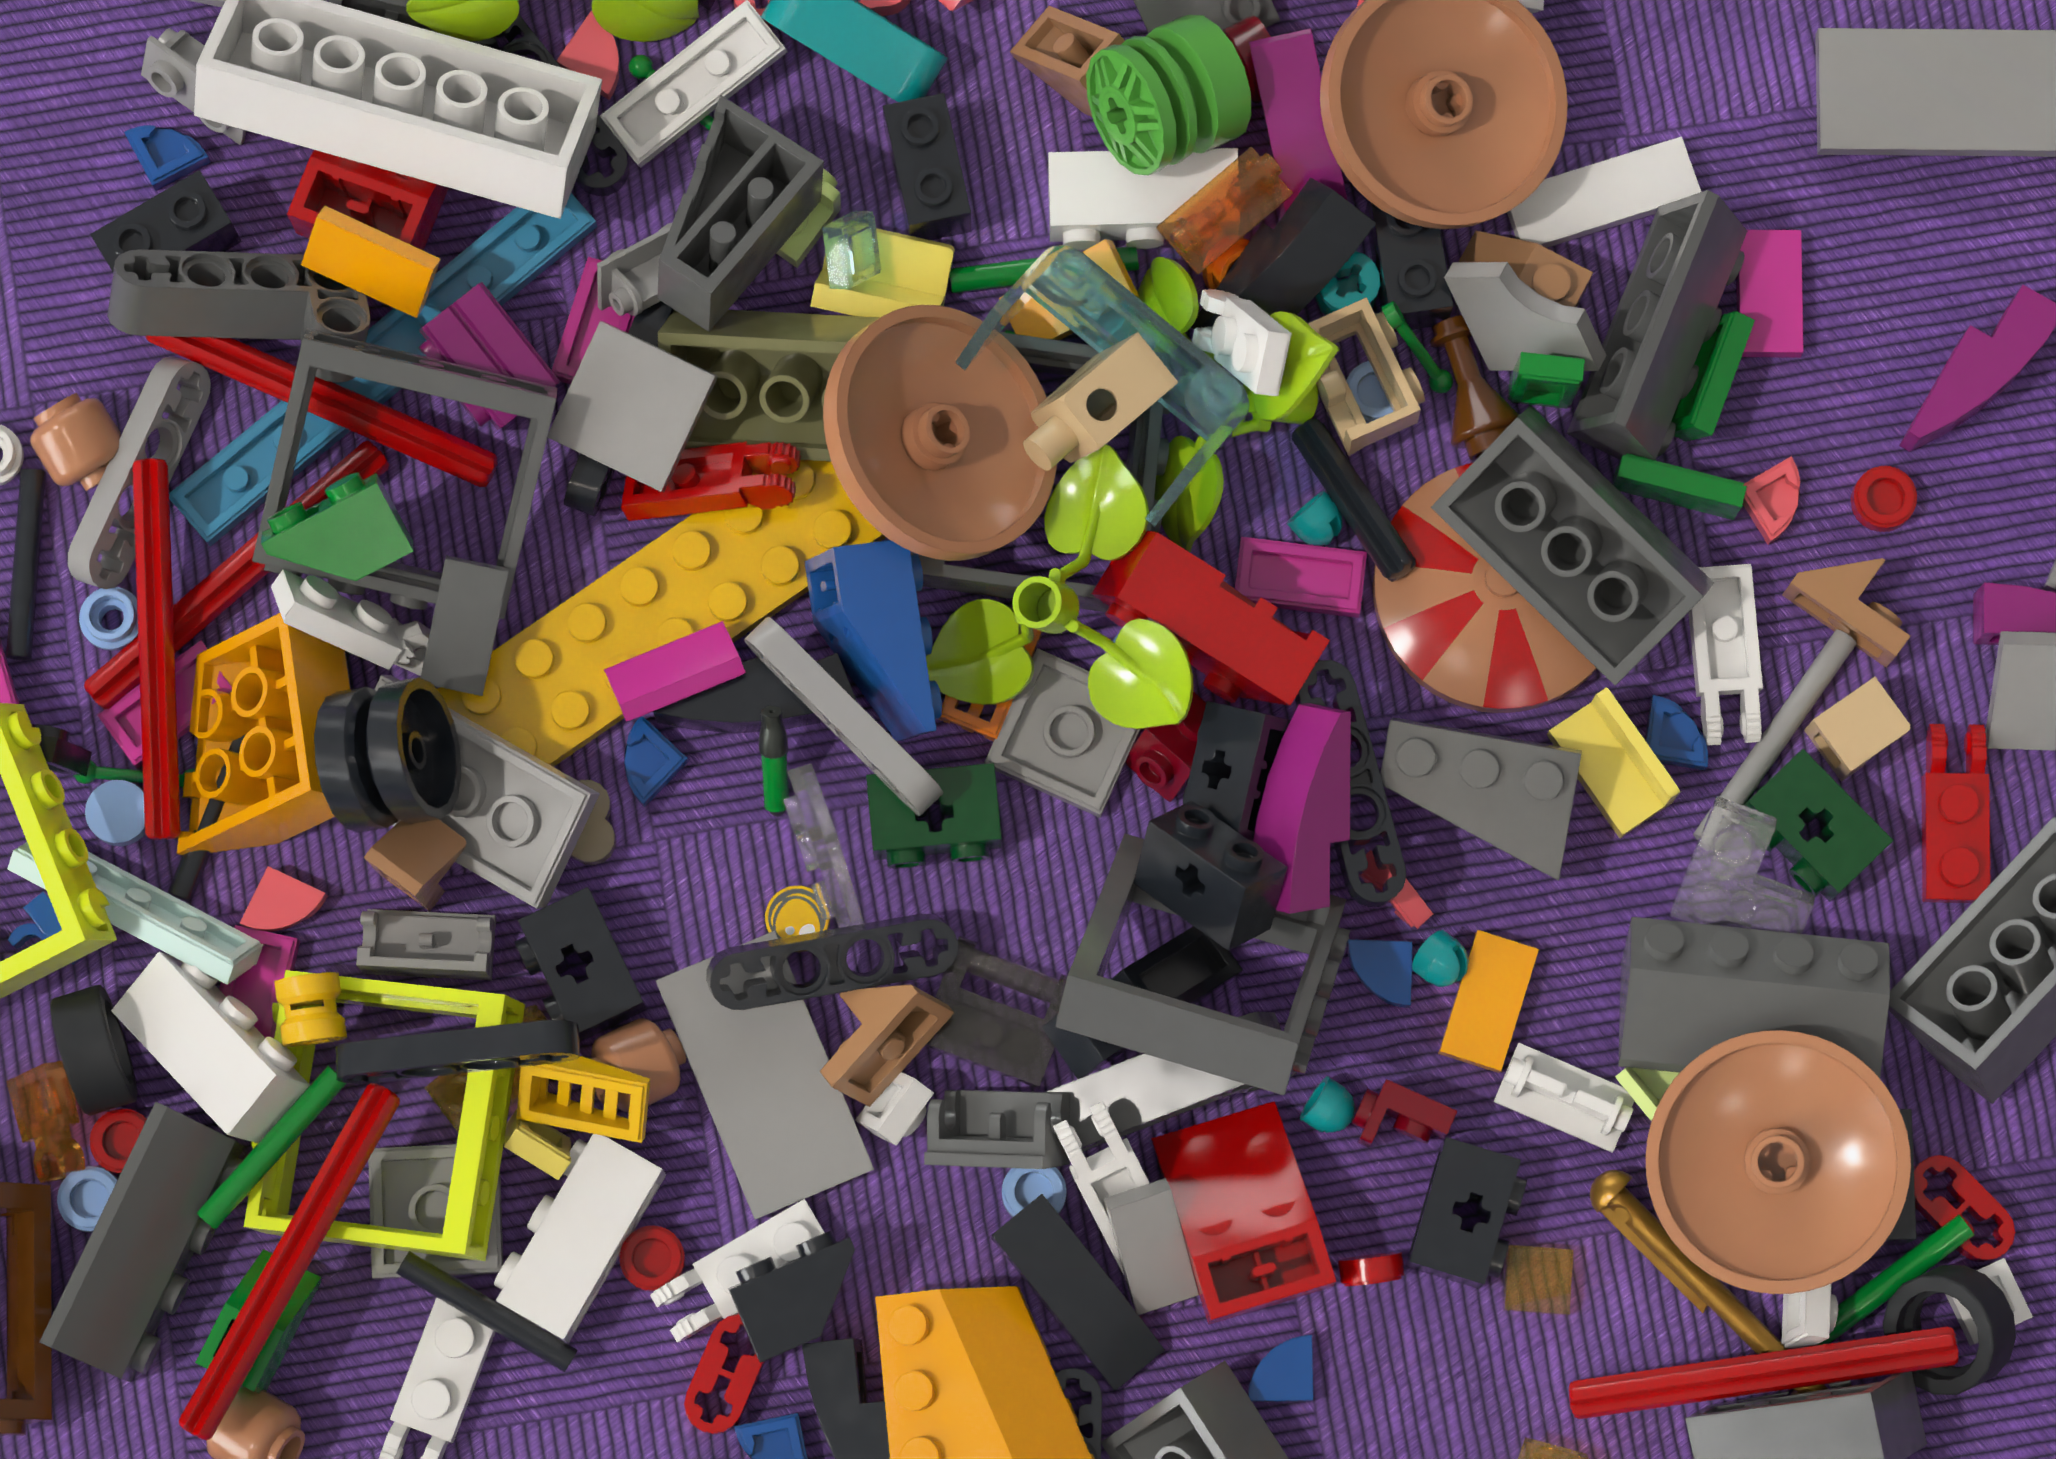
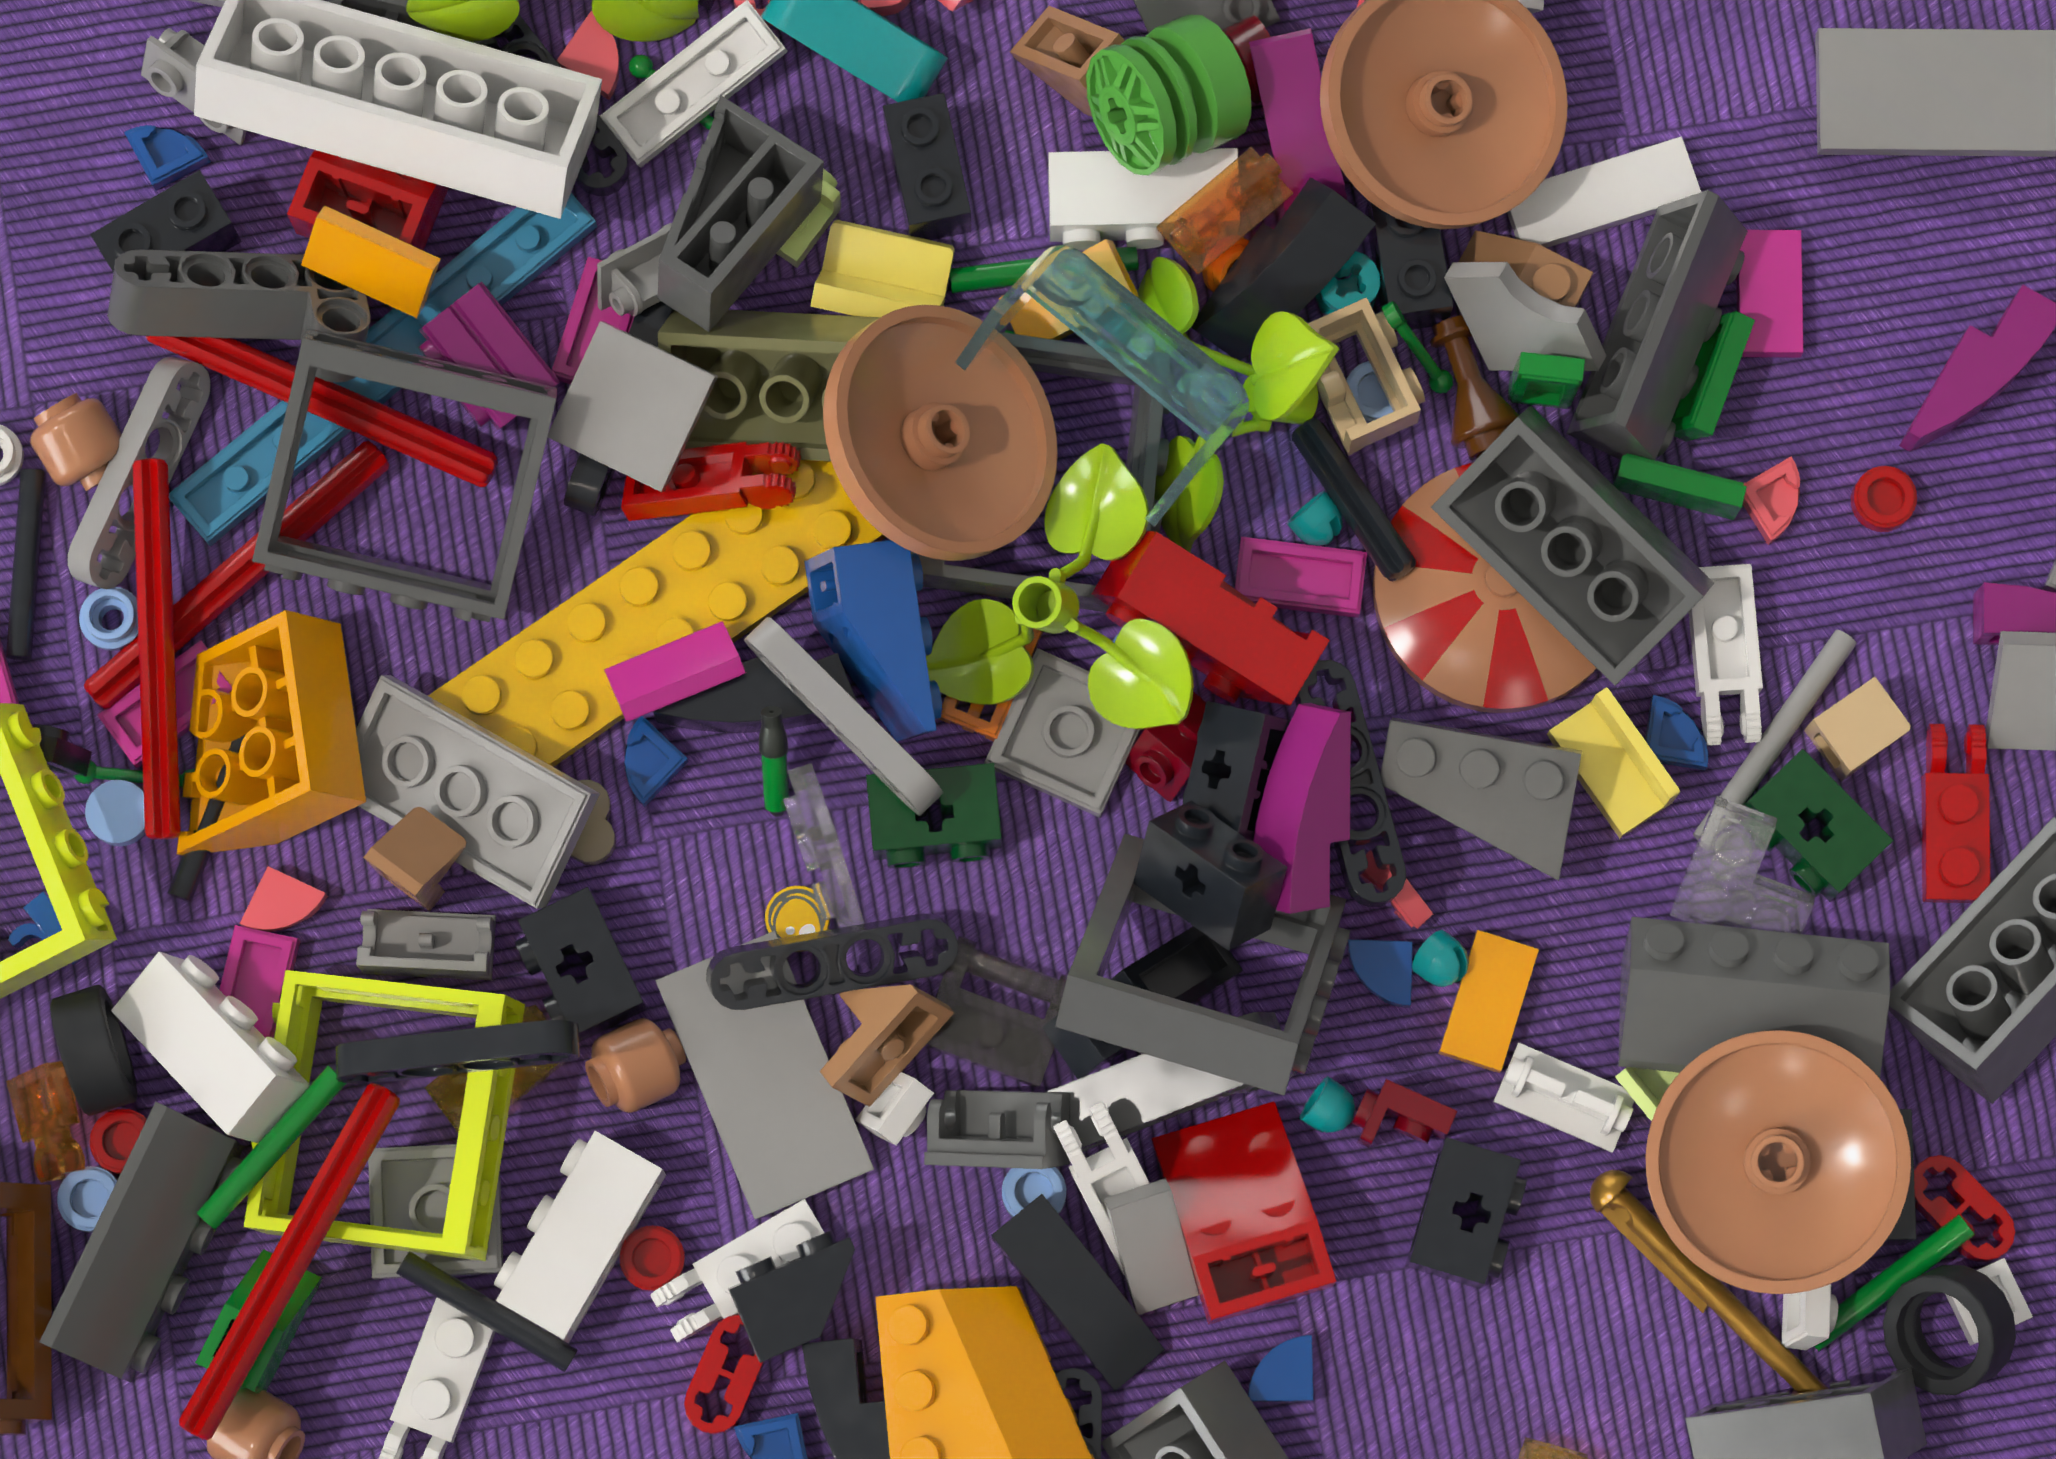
light aqua tile [8,842,263,985] -> none
green slope [261,472,414,581] -> none
white hinge [271,569,430,676] -> none
yellow wheel [274,972,347,1047] -> none
black wheel [314,677,462,833] -> none
dark grey tile [420,555,509,696] -> none
light yellow tile [504,1109,571,1180] -> none
yellow slope [516,1056,651,1143] -> none
clear light blue tile [822,211,881,289] -> none
tan torso [1023,332,1178,470] -> none
white hinge [1192,289,1292,396] -> none
red tile [1338,1252,1405,1286] -> none
clear yellow tile [1503,1245,1574,1316] -> none
red axle [1568,1326,1959,1419] -> none
medium nougat slope [1782,558,1910,668] -> none

